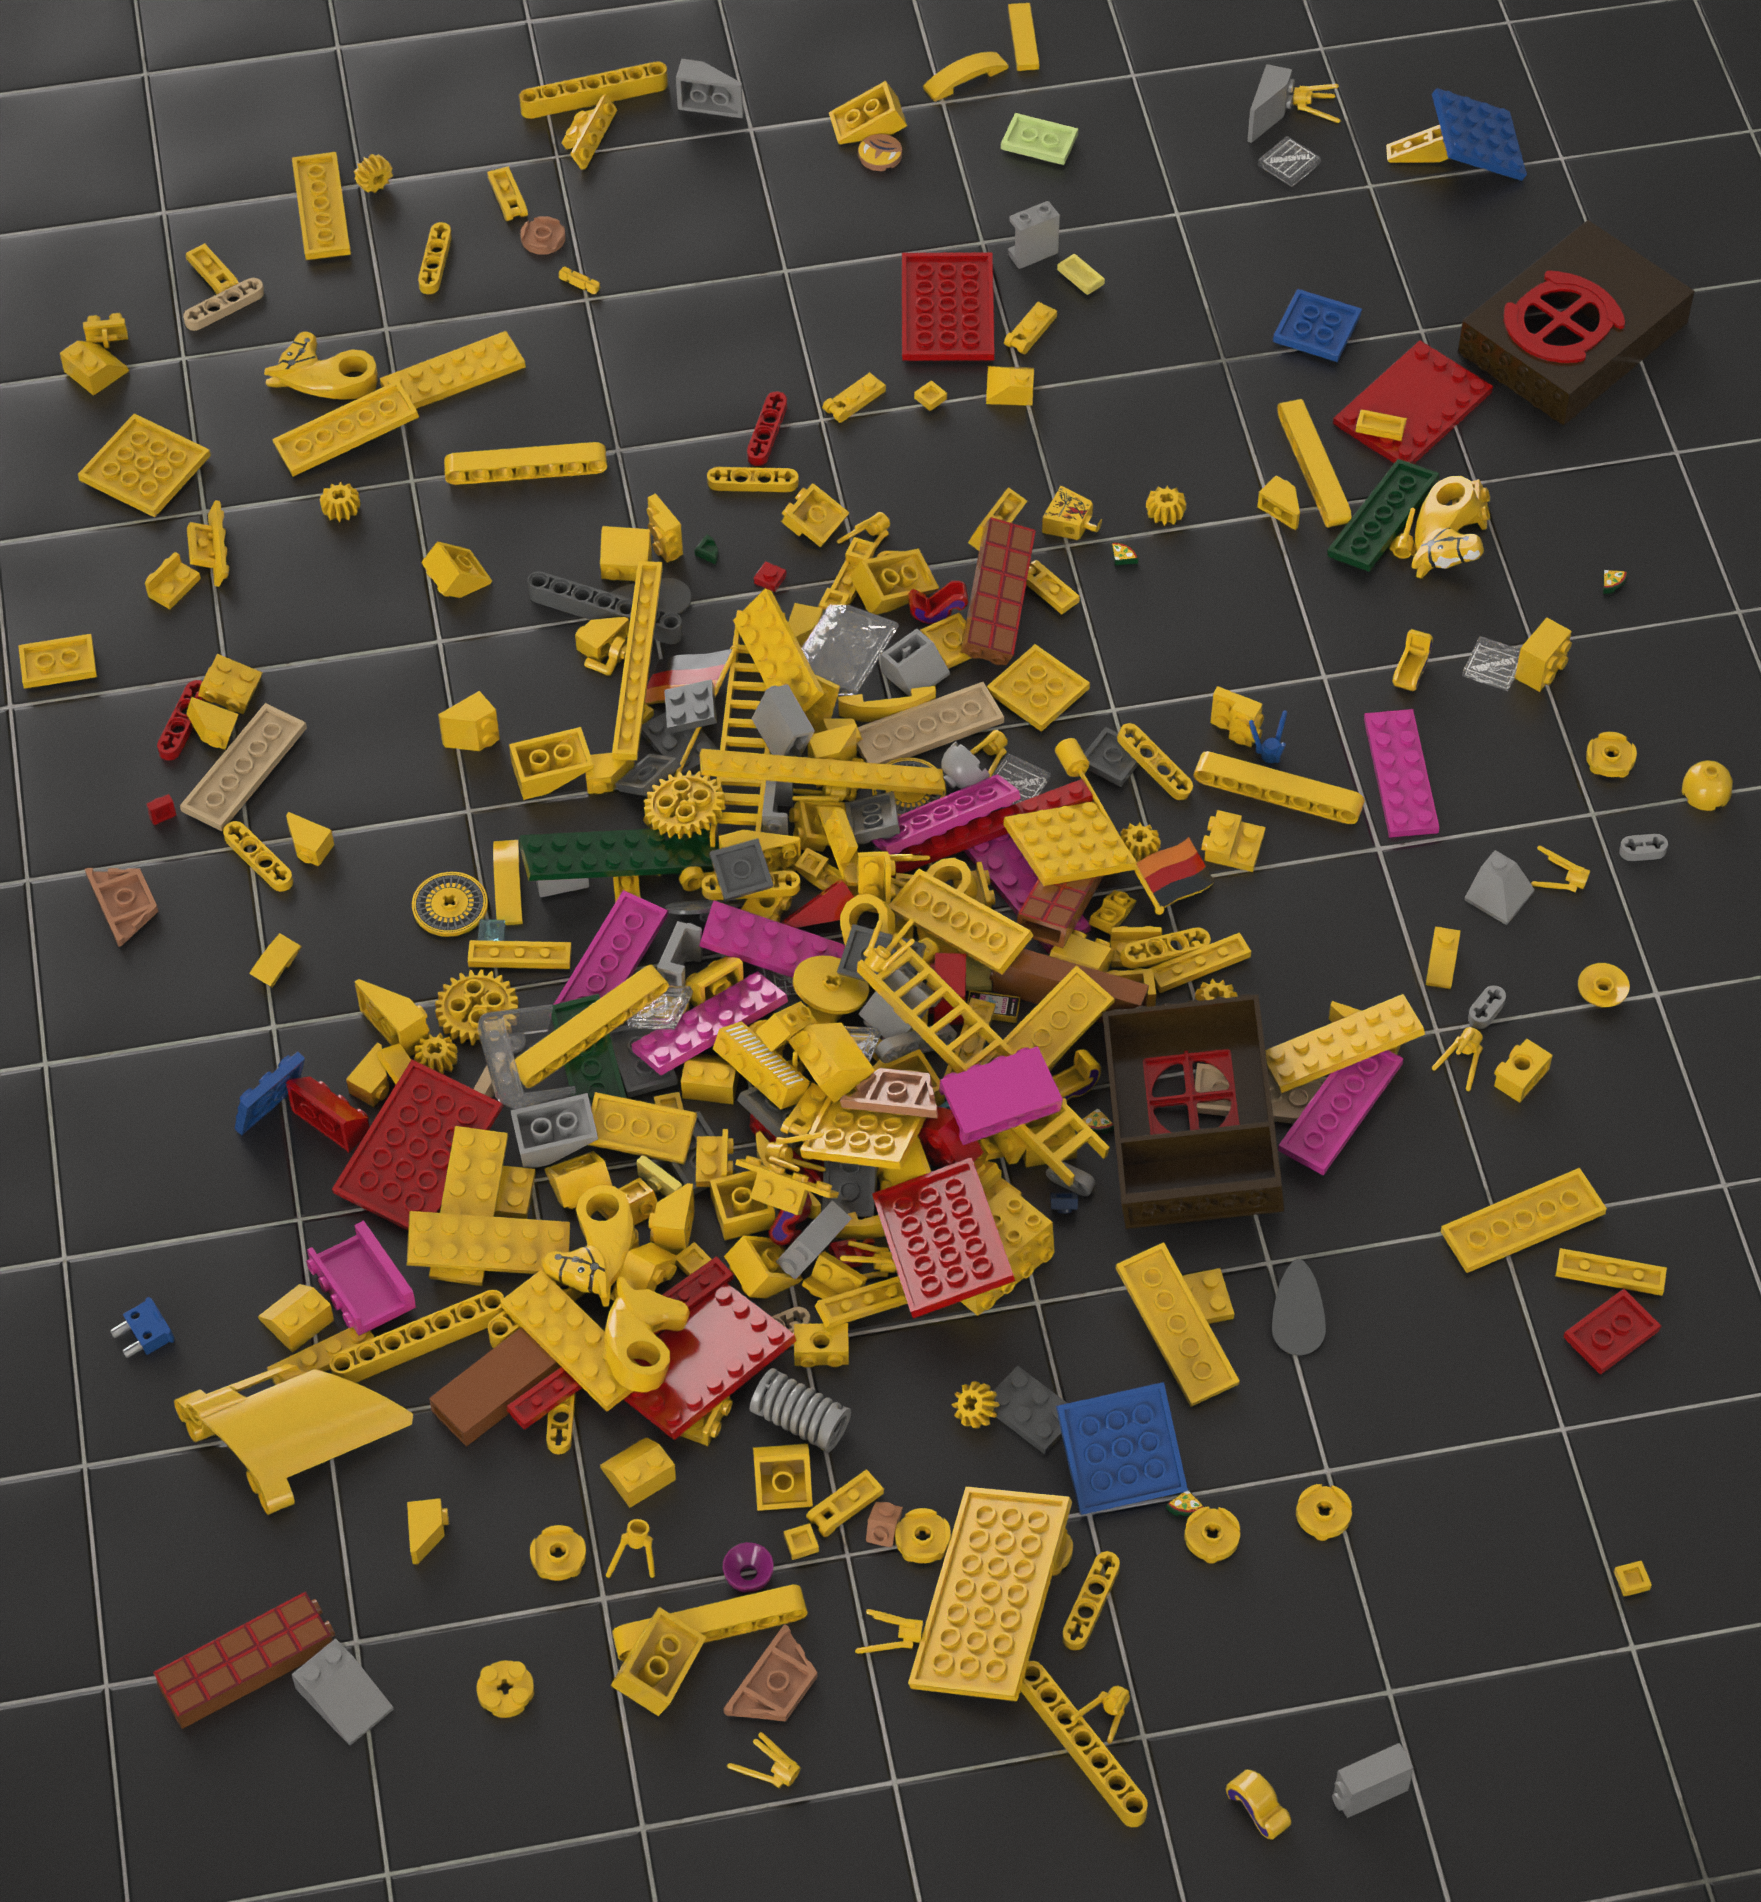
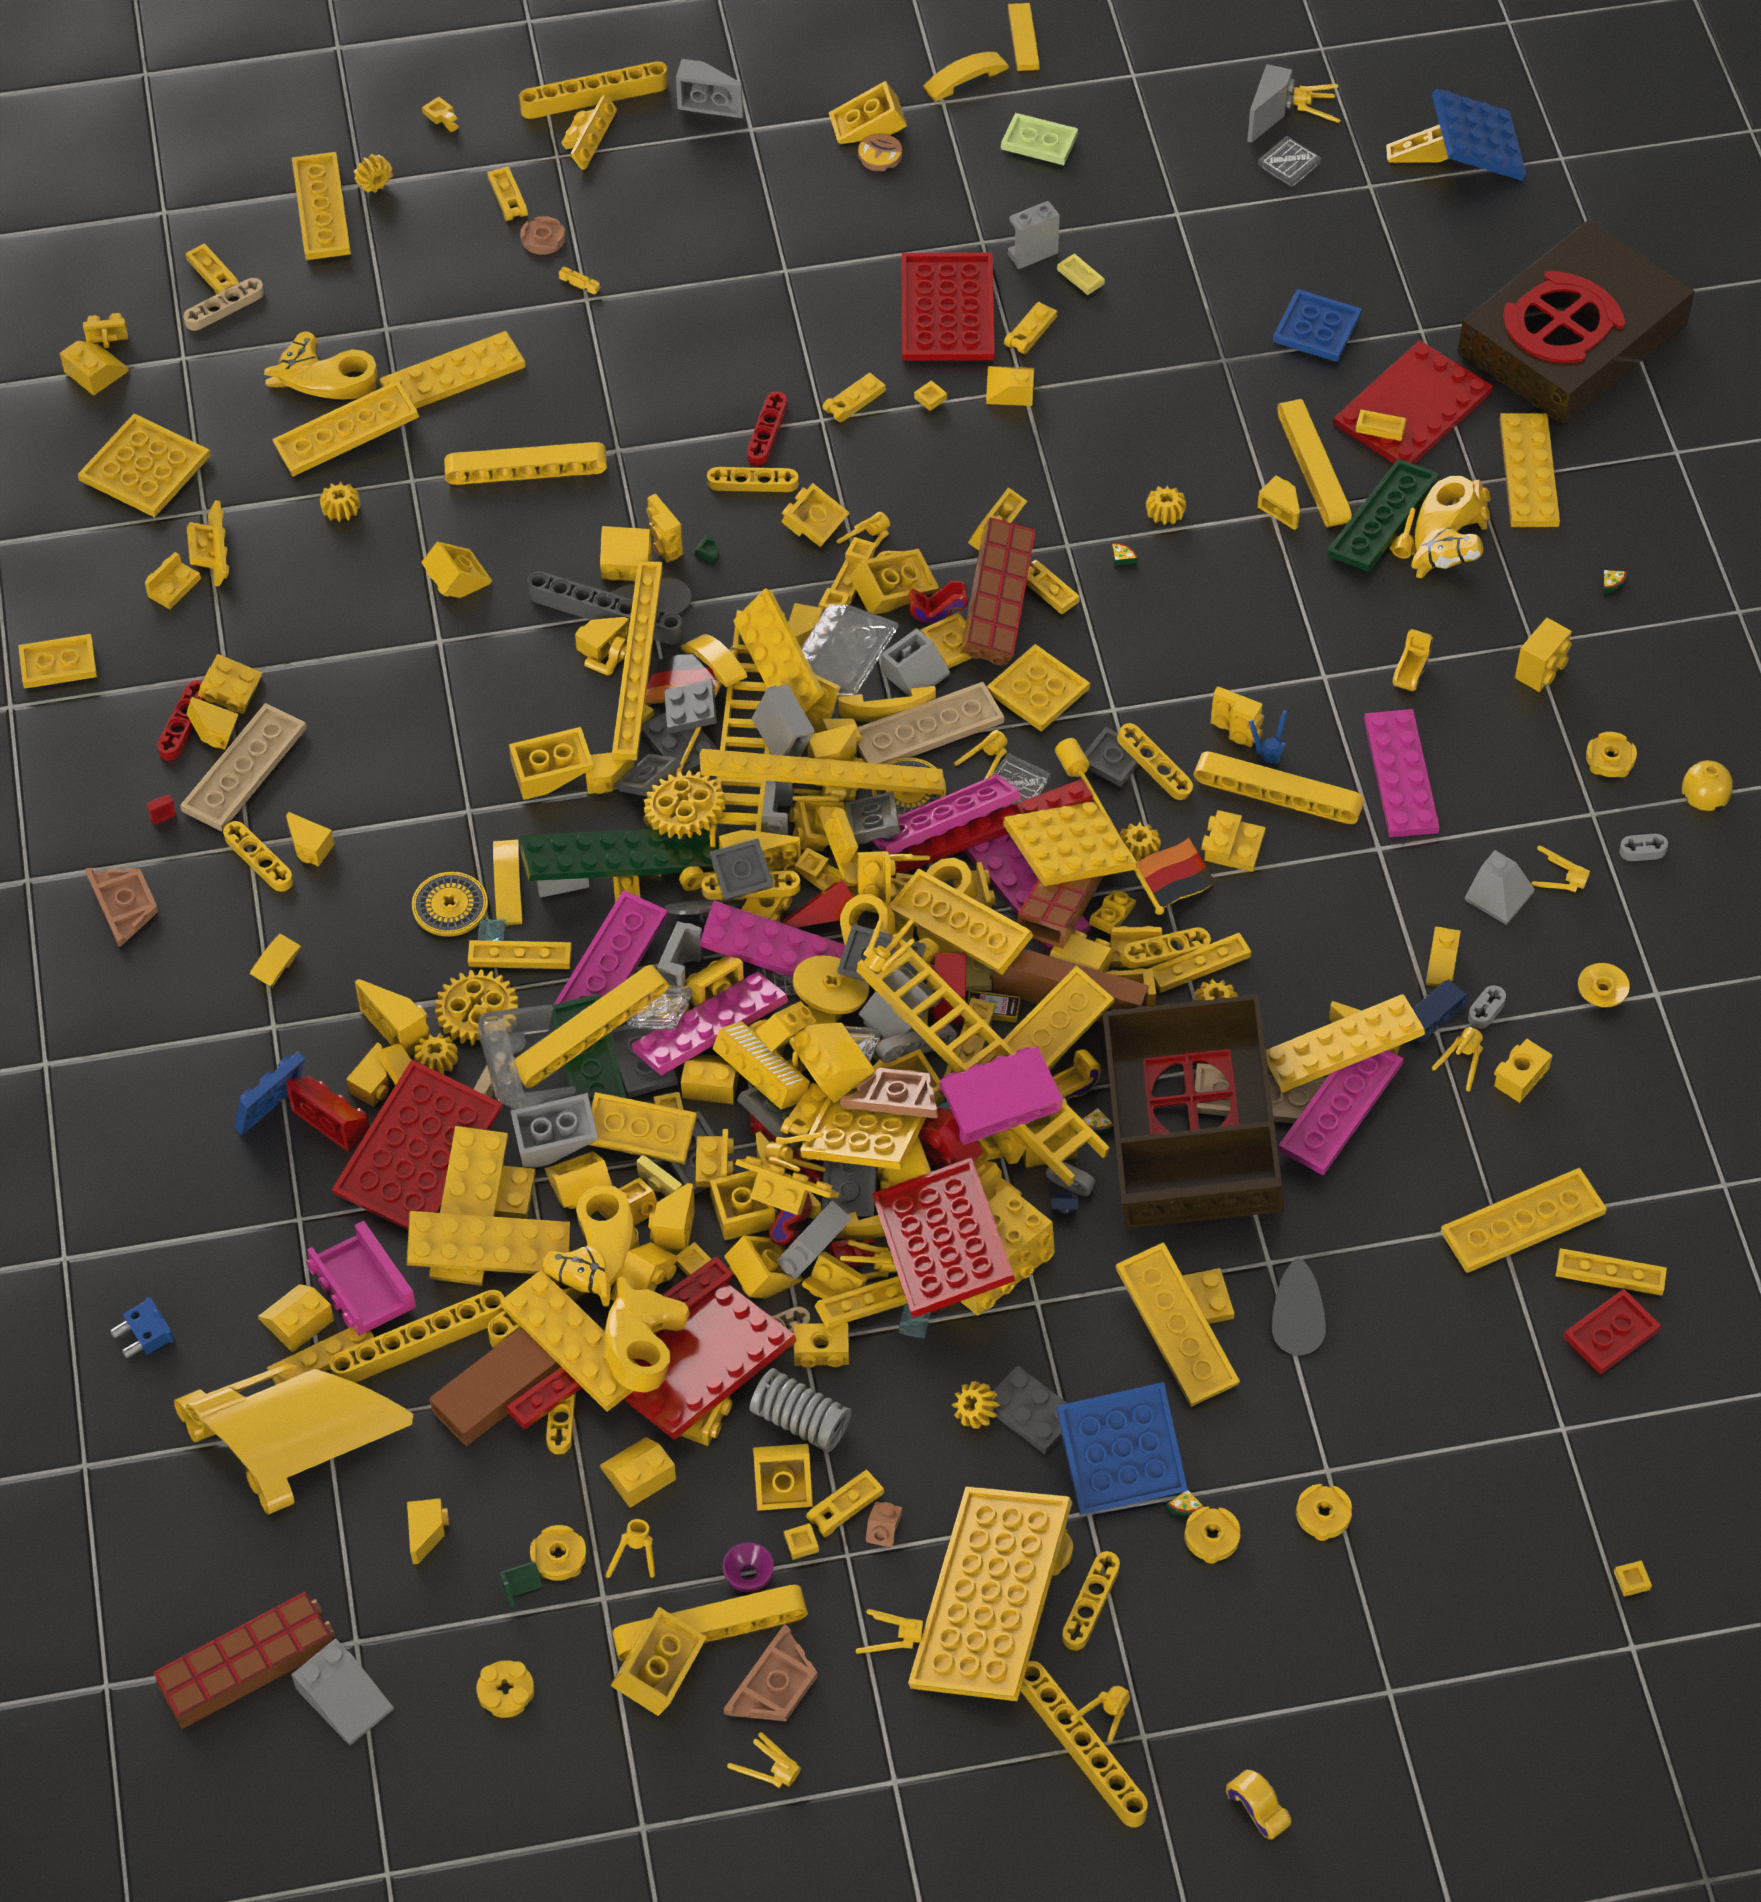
yellow beam [418,222,452,294] -> none
yellow slope [438,691,500,751] -> none
red plate [754,561,786,592] -> none
yellow plate [895,1508,951,1563] -> none
light grey cylinder [941,741,990,789] -> none
yellow torso [1042,486,1102,540] -> none
light grey brick [1332,1743,1414,1818] -> none
clear tile [1462,636,1520,691] -> none
none -> yellow plate [422,97,459,132]
none -> dark green bracket [499,1562,542,1609]
none -> yellow slope [681,634,747,687]
none -> clear light blue plate [899,1305,931,1339]
none -> dark blue beam [1413,979,1469,1043]
none -> yellow plate [1500,413,1560,527]

